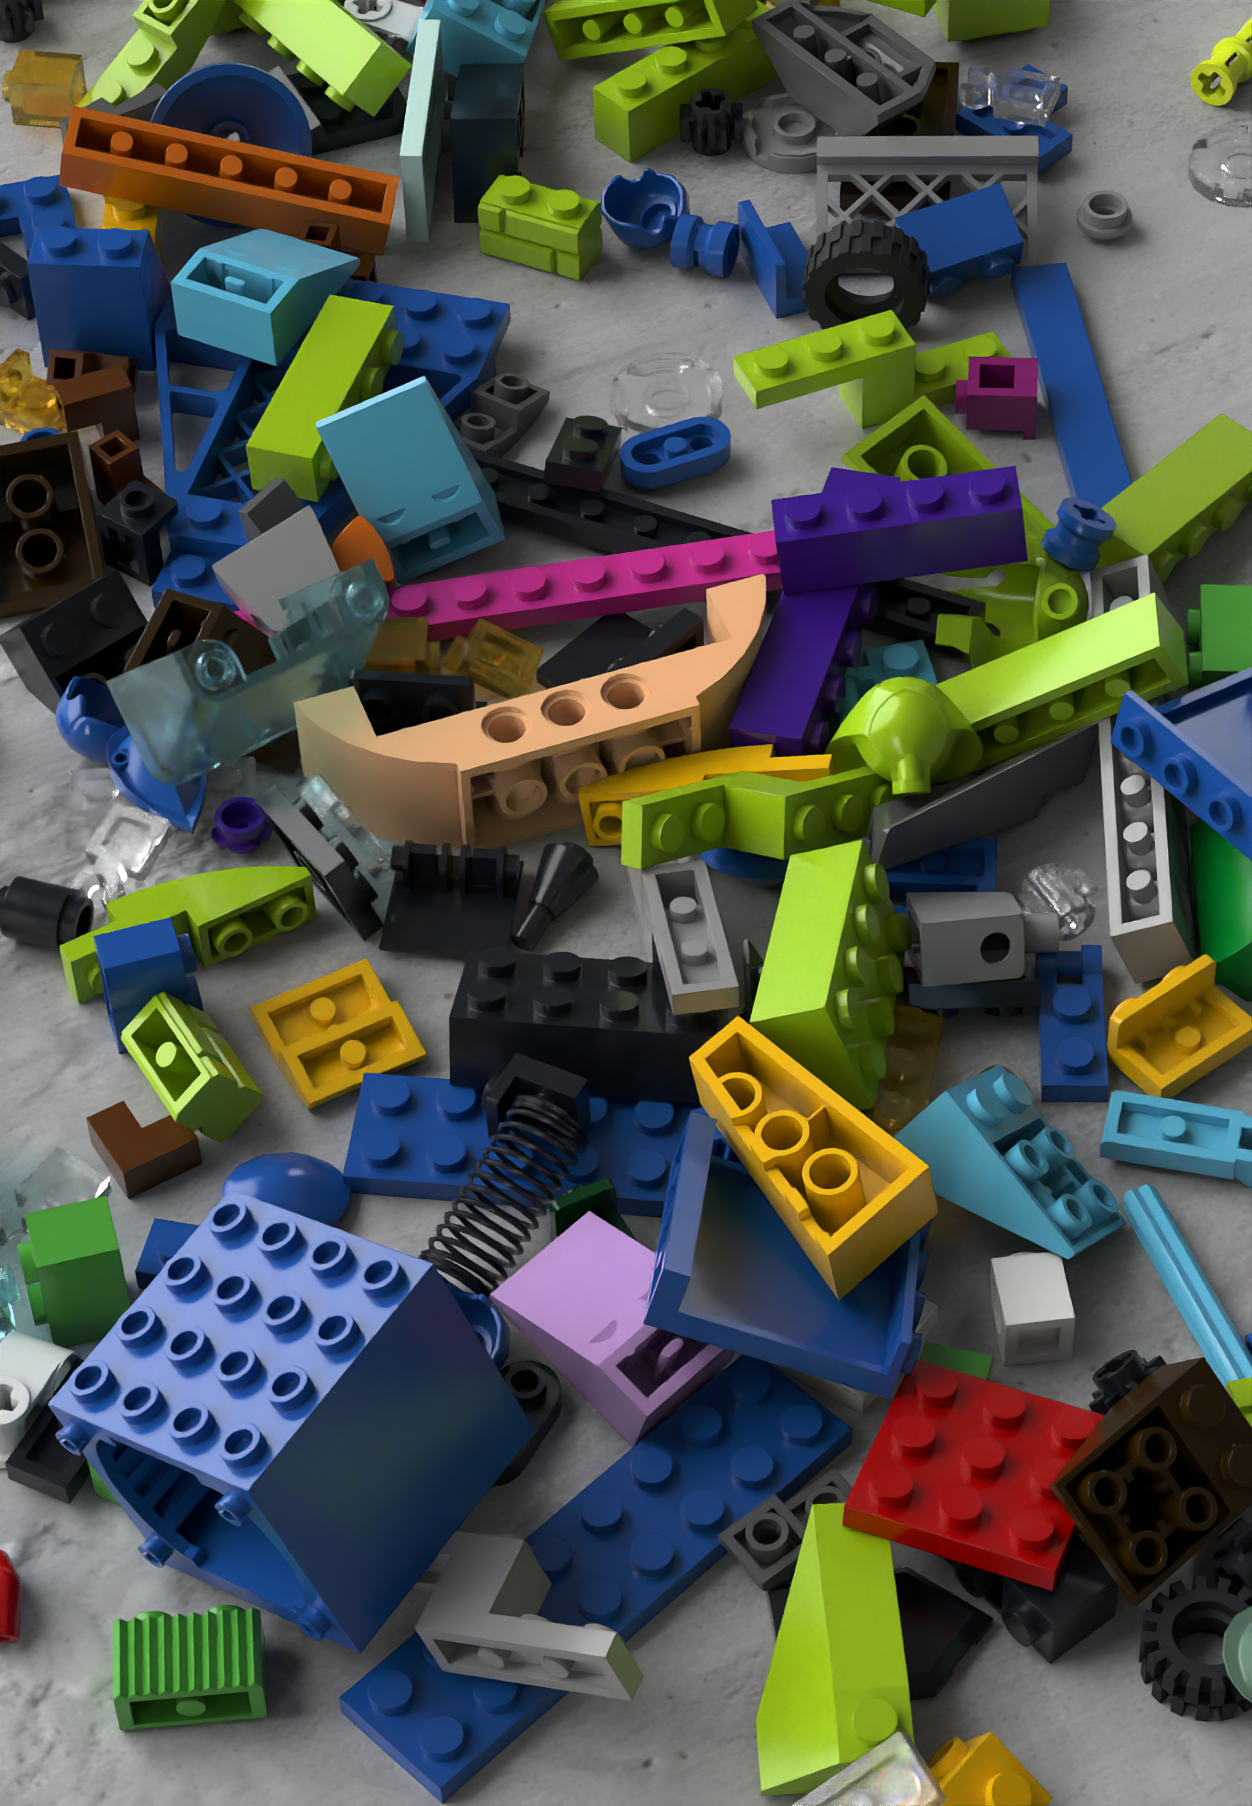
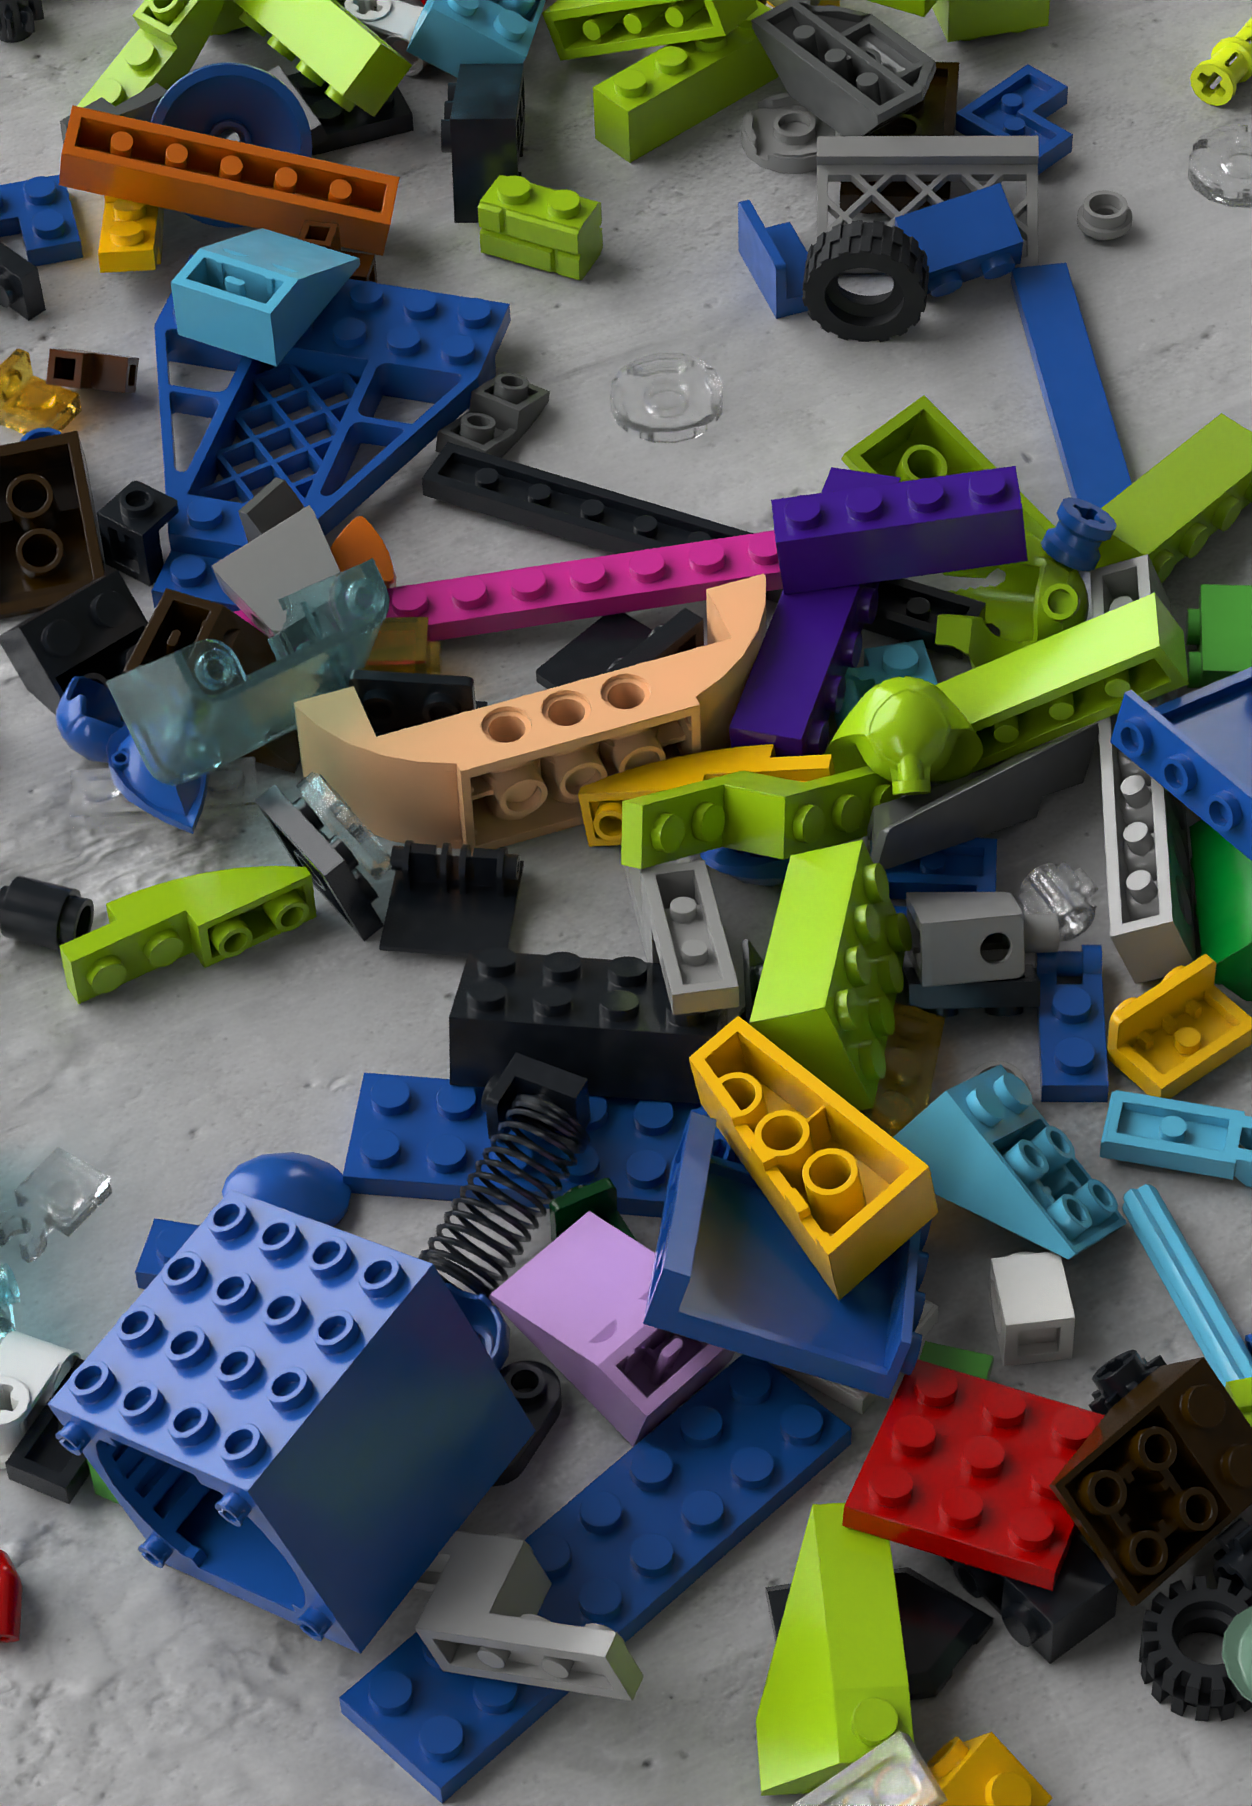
clear yellow brick [2,50,88,128] -> none
bright green brick [17,1195,131,1348] -> none
blue slope [27,226,172,371] -> none
reddish brown piece [53,364,140,442] -> none
clear plate [72,801,174,912] -> none
reddish brown piece [86,1101,202,1199] -> none
reddish brown piece [88,429,165,506] -> none
blue brick [93,917,204,1053] -> none
bright green brick [113,1604,268,1730] -> none
lime brick [120,991,263,1143] -> none
dark purple plate [211,797,273,854] -> none
lime brick [246,294,404,502] -> none
yellow slope [250,958,427,1110] -> none
medium azure slope [316,376,506,584] -> none
light aqua piece [400,19,447,242] -> none
clear yellow bracket [442,618,544,700] -> none
black cone [511,842,599,952] -> none
black plate [543,415,622,493] -> none
blue hair [601,168,690,249] -> none
blue plate [620,417,731,490] -> none
blue wheel [670,213,740,278] -> none
black gear [680,88,743,156] -> none
dark grey slope [718,1468,852,1591] -> none
lime bracket [733,310,1012,429] -> none
magenta brick [955,356,1038,440] -> none
clear plate [959,66,1061,127] -> none

